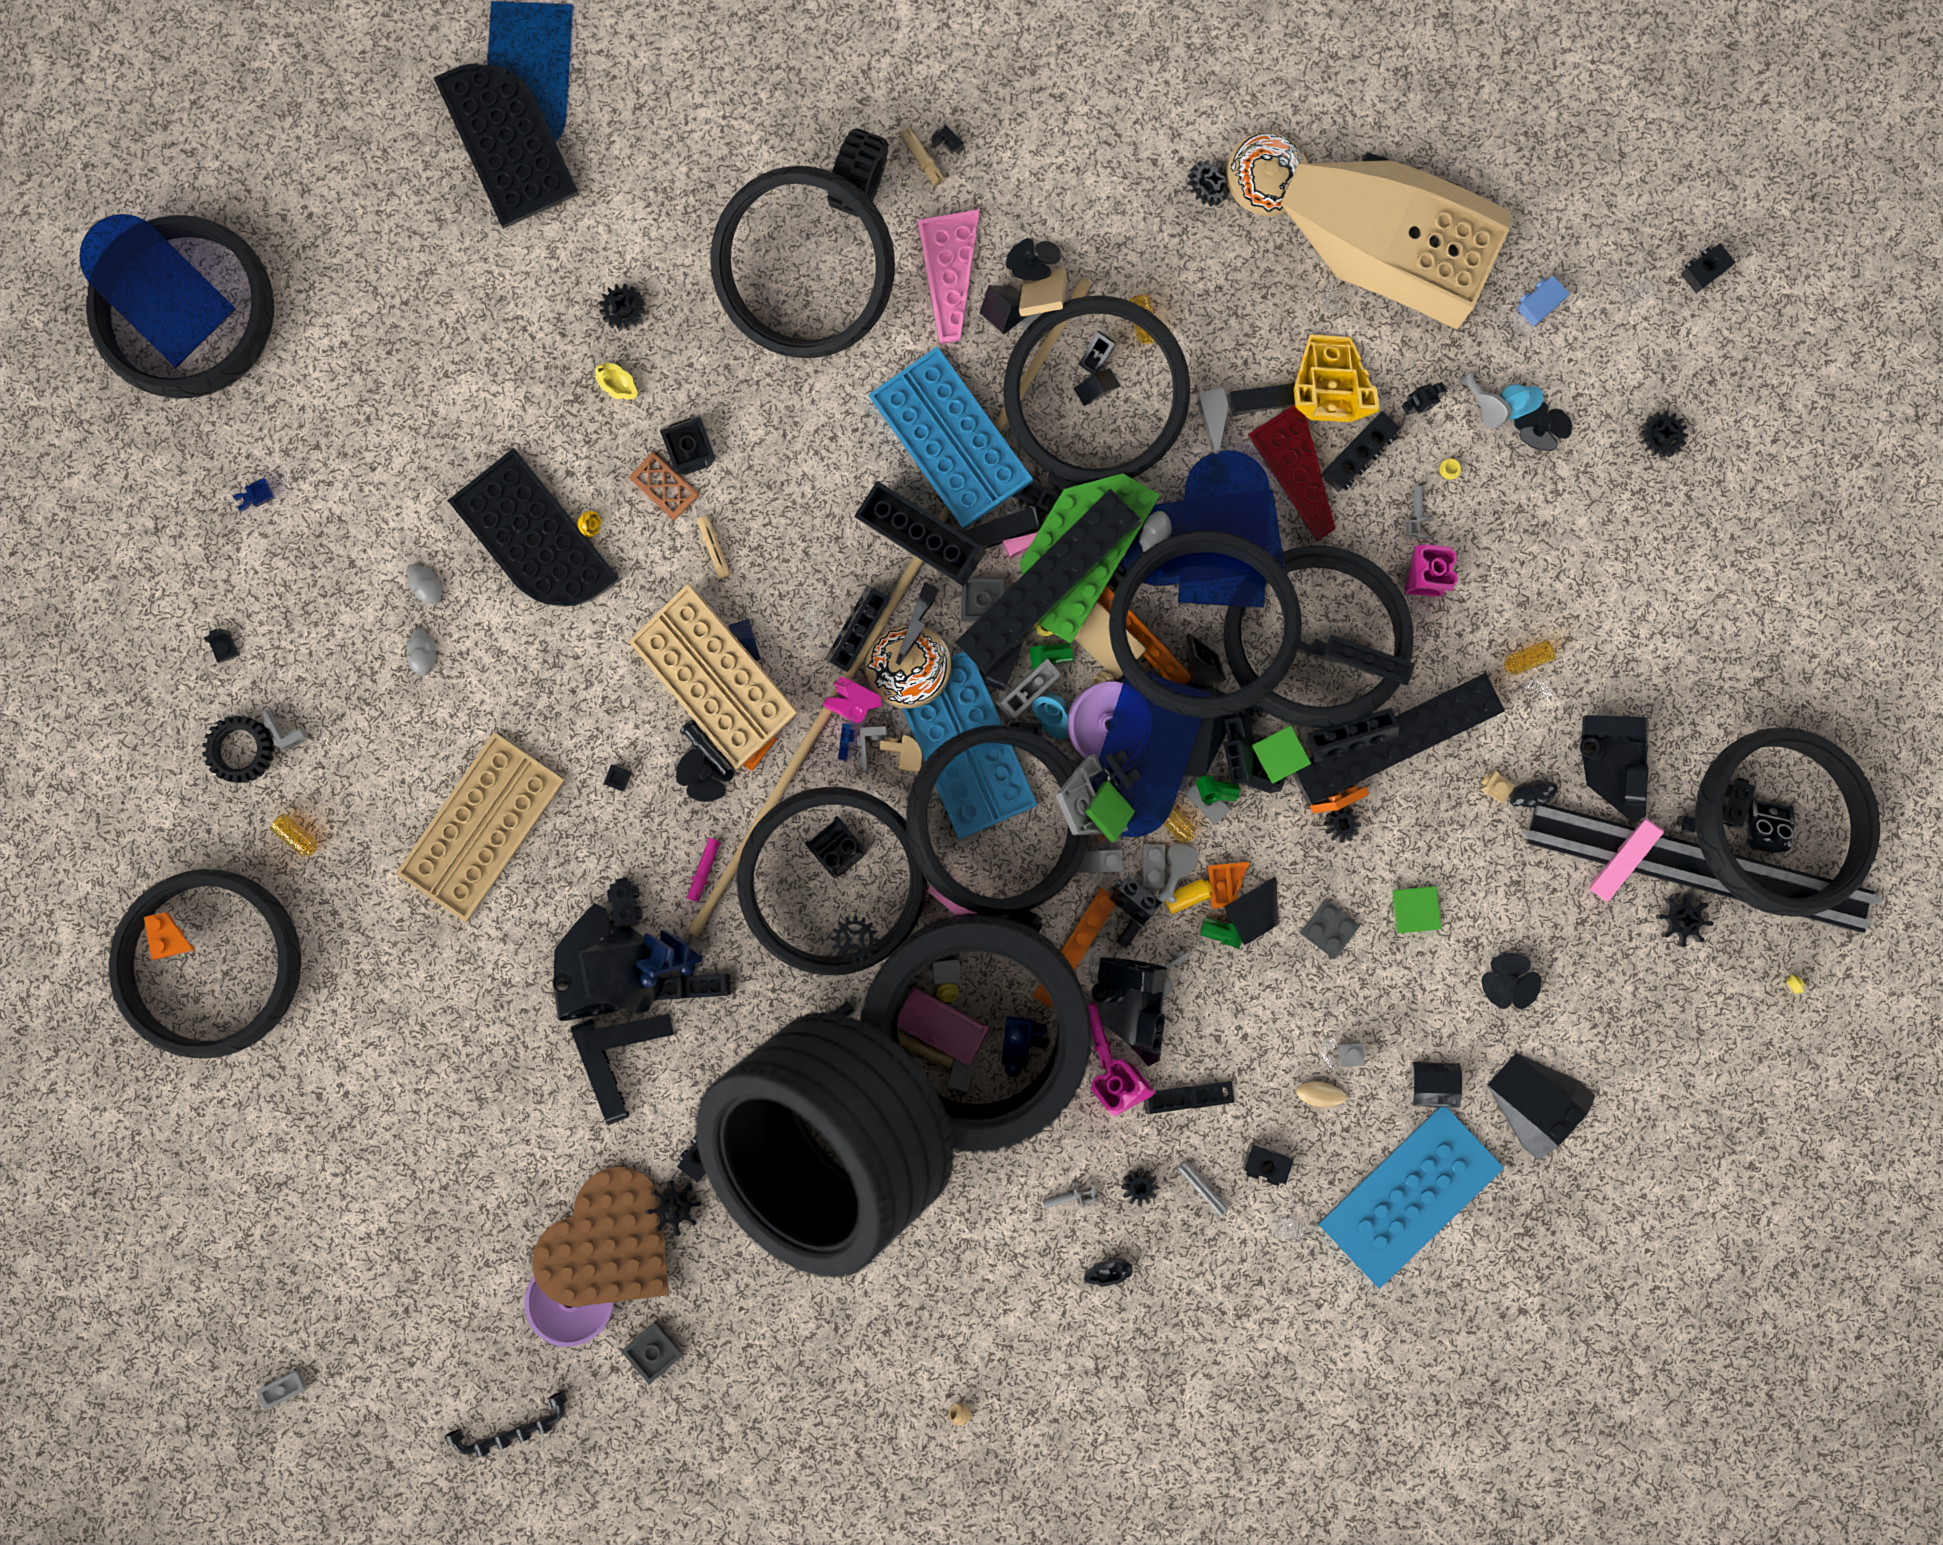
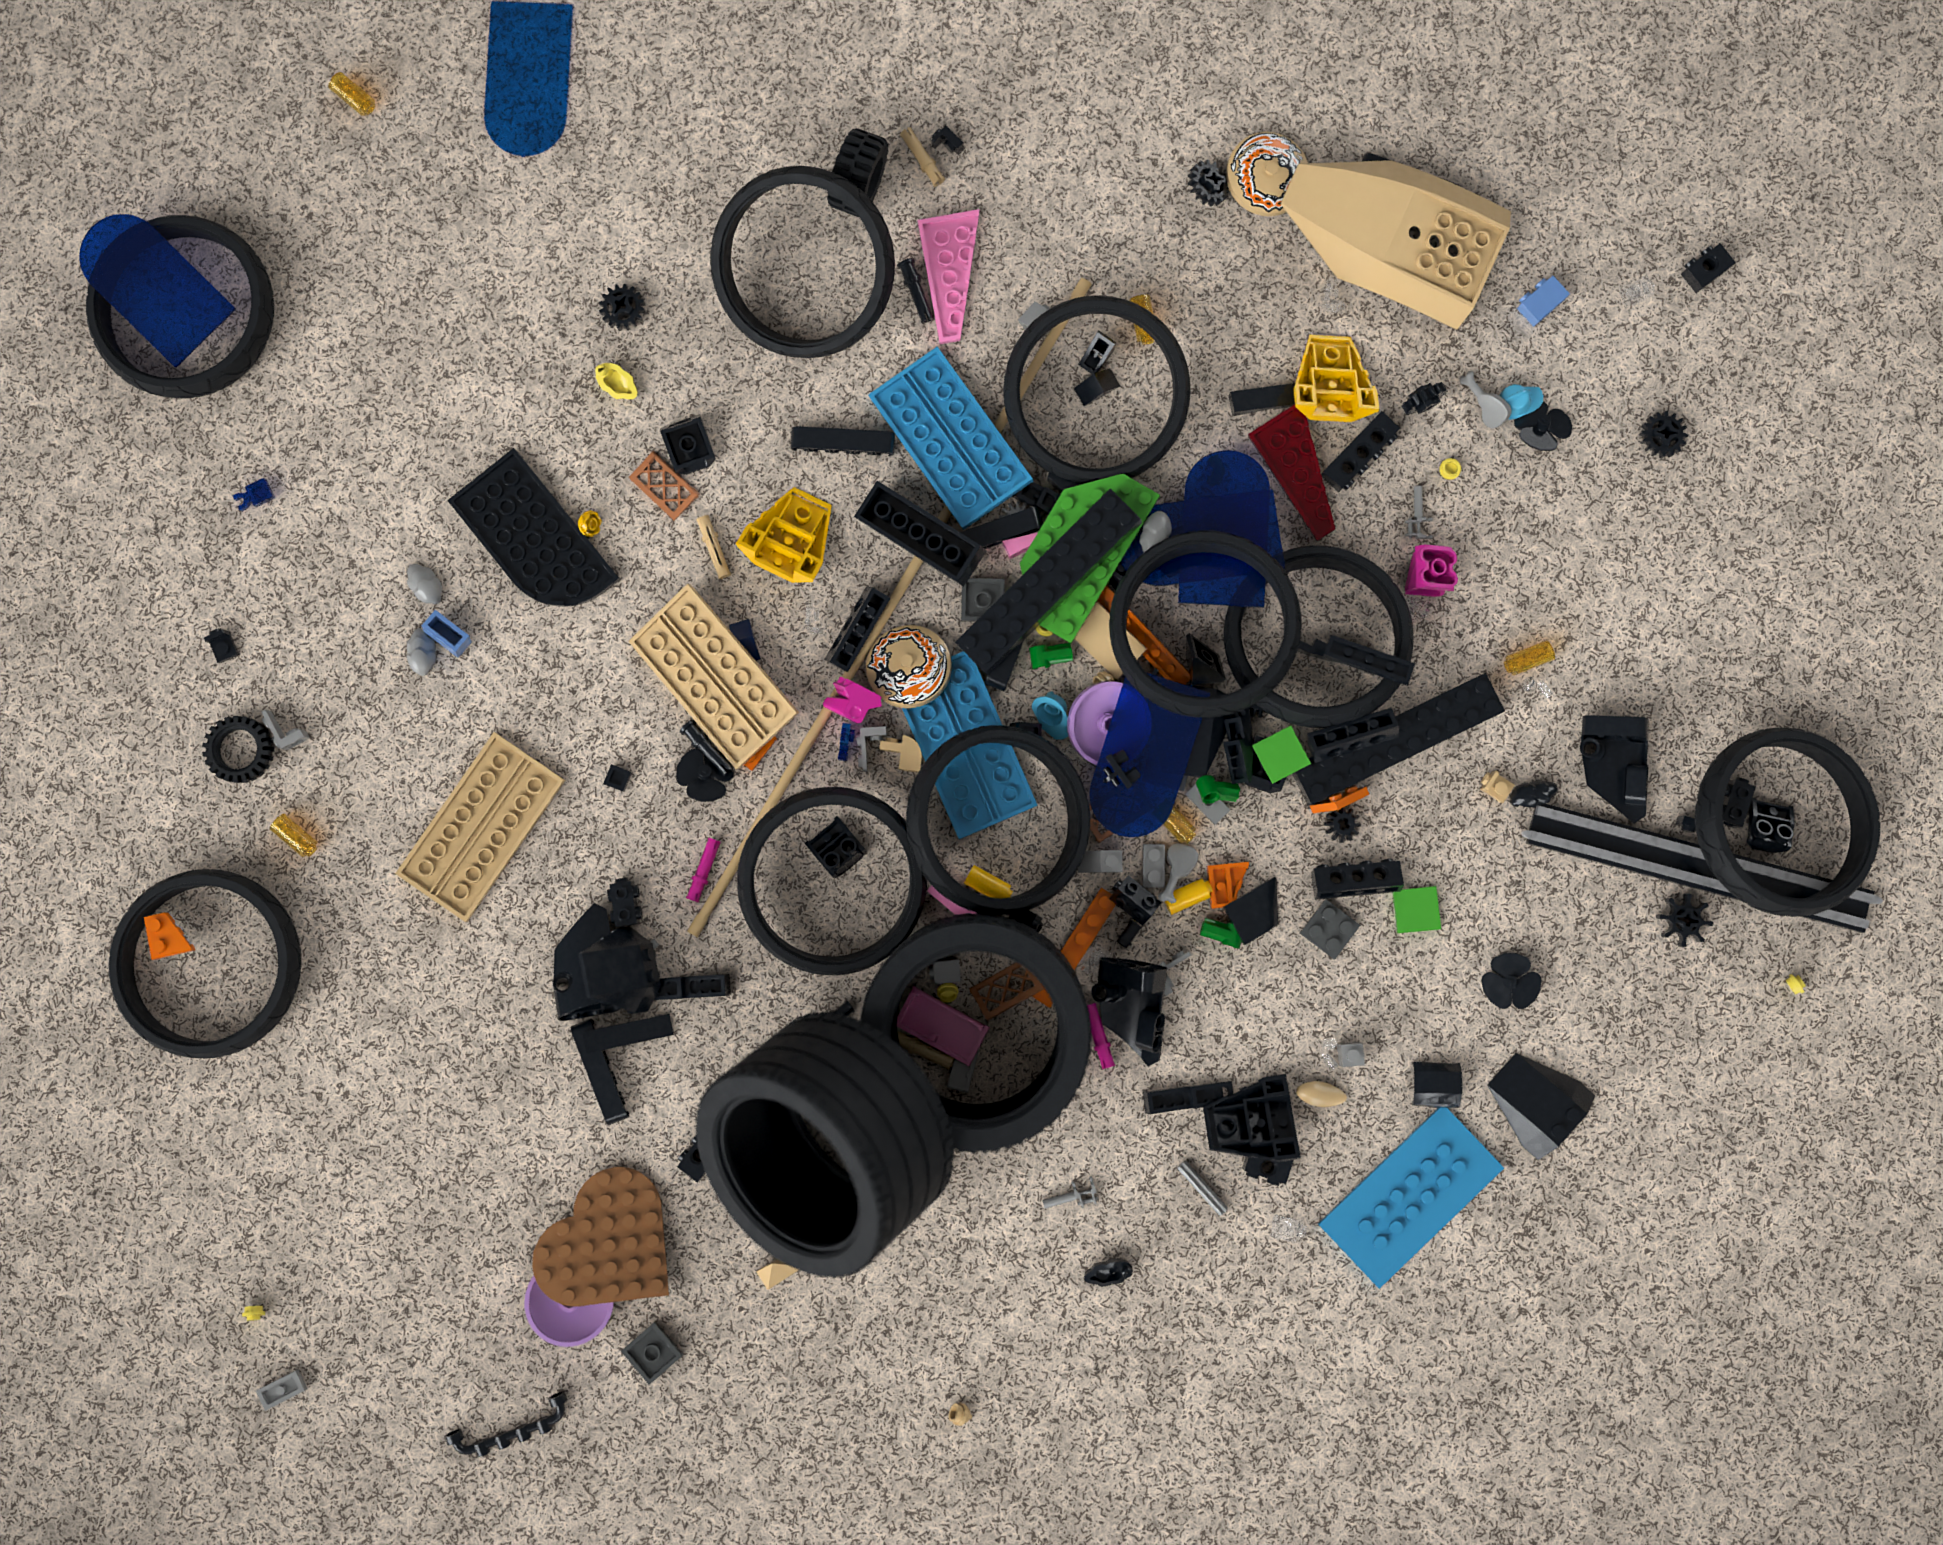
black plate [433,63,579,229] -> none
dark blue piece [636,930,703,987] -> none
black gear [645,1180,702,1236] -> none
black gear [831,915,879,963] -> none
black slope [895,582,939,665] -> none
black slope [980,285,1027,335] -> none
light grey slope [995,659,1061,718] -> none
dark blue piece [1001,1016,1049,1077] -> none
black piece [1005,238,1061,281] -> none
tan tile [1019,267,1067,317] -> none
light grey wing [1056,753,1128,835] -> none
bright green tile [1085,780,1135,842] -> none
dark pink piece [1090,1057,1156,1117] -> none
black gear [1121,1168,1158,1206] -> none
light grey slope [1197,387,1231,459] -> none
bright pink slope [1590,818,1664,902] -> none
none -> light yellow plate [242,1306,265,1321]
none -> clear yellow brick [328,72,375,116]
none -> medium blue brick [421,610,472,658]
none -> yellow wedge [736,487,832,583]
none -> tan slope [756,1258,798,1290]
none -> black beam [790,426,895,456]
none -> black pin [897,258,934,324]
none -> yellow brick [964,865,1013,899]
none -> nougat window [969,962,1044,1021]
none -> black wedge [1203,1074,1301,1162]
none -> black brick [1311,859,1404,900]

